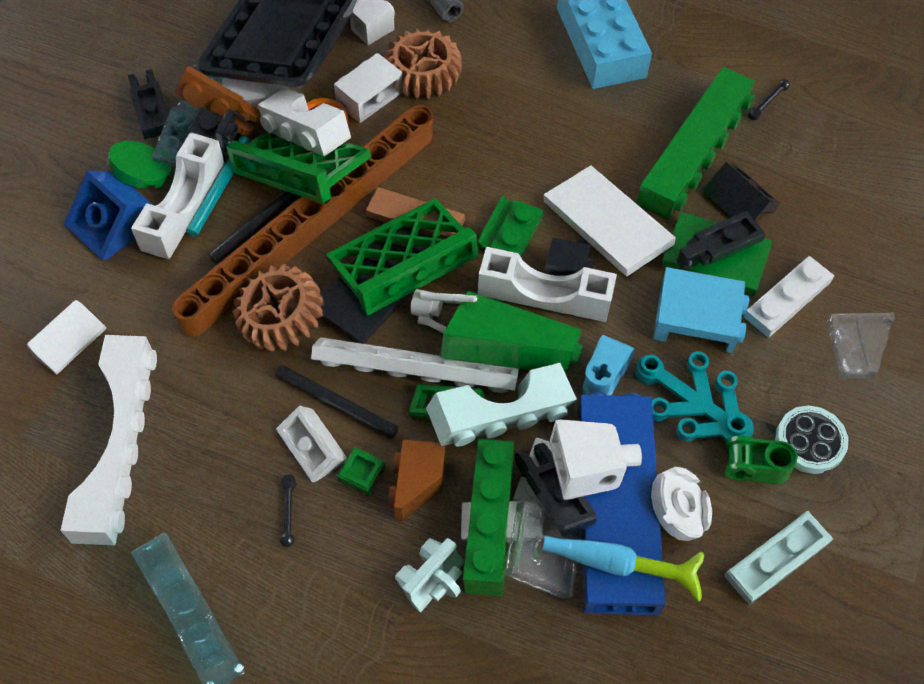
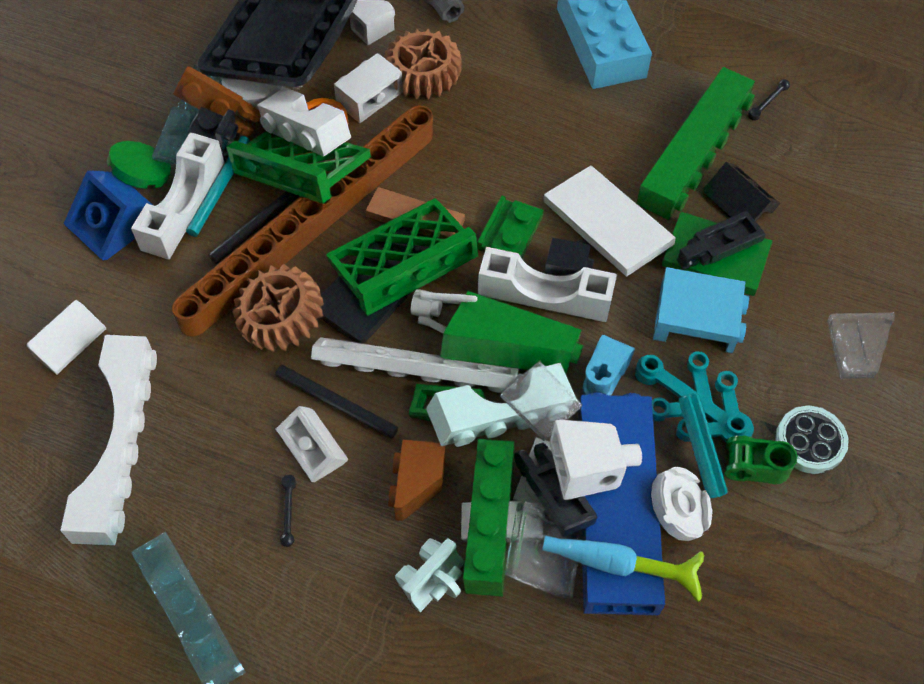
black hinge [128,69,174,140] -> none
green tile [337,447,386,496] -> none
light aqua tile [724,511,833,605] -> none
white plate [744,256,834,338] -> none
none -> clear piece [500,361,583,441]
none -> teal axle [679,393,728,498]

